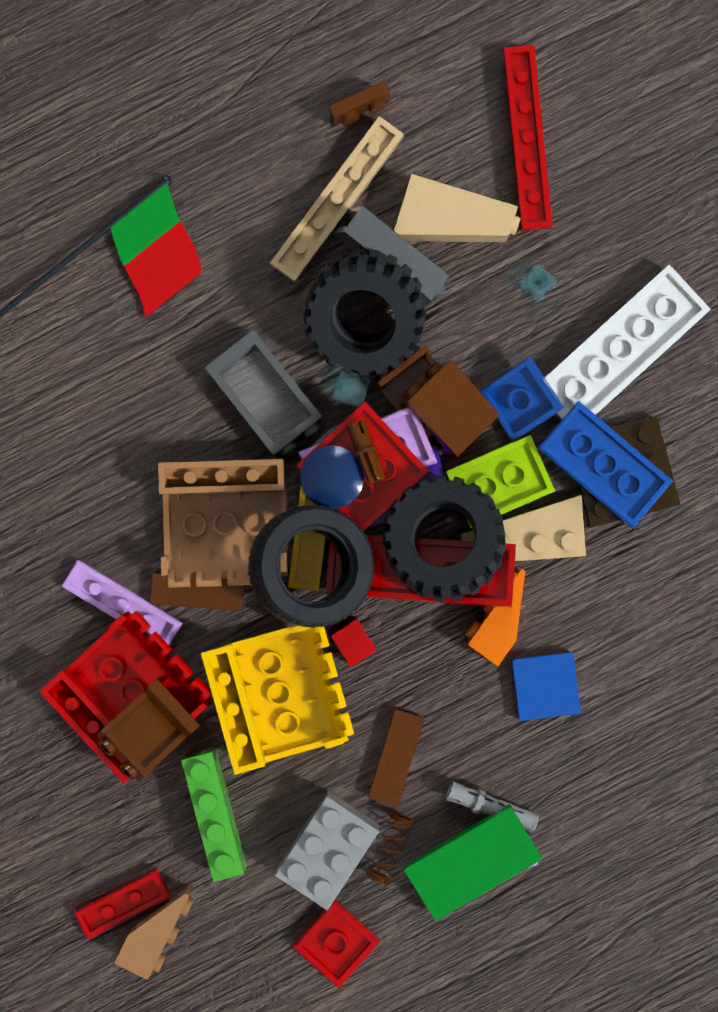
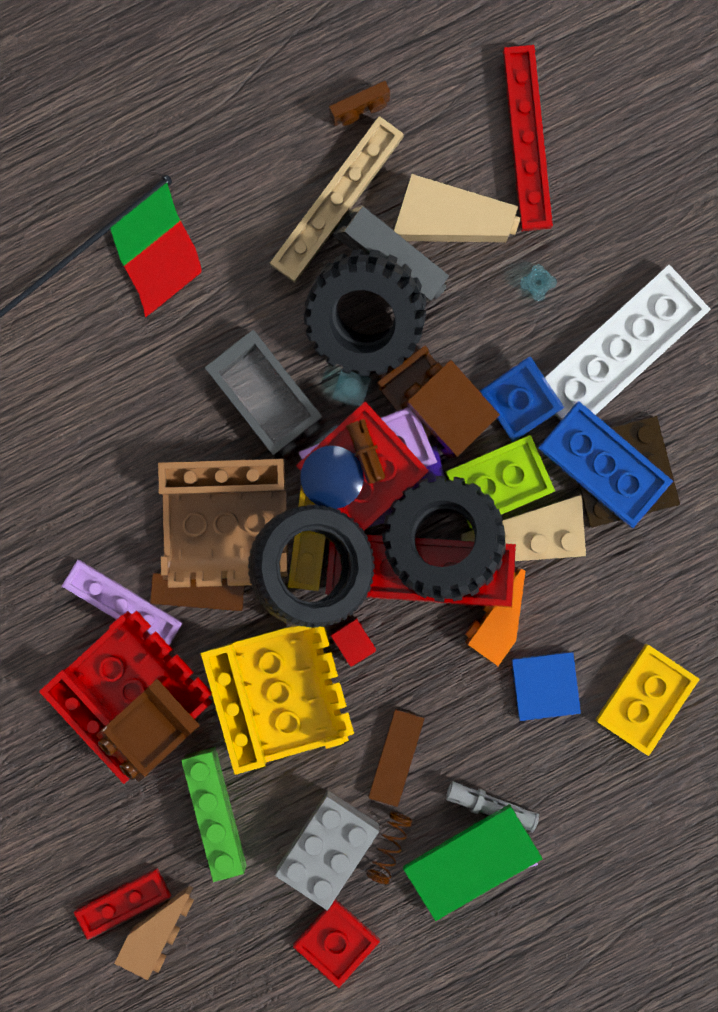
none -> yellow plate [595,644,700,756]

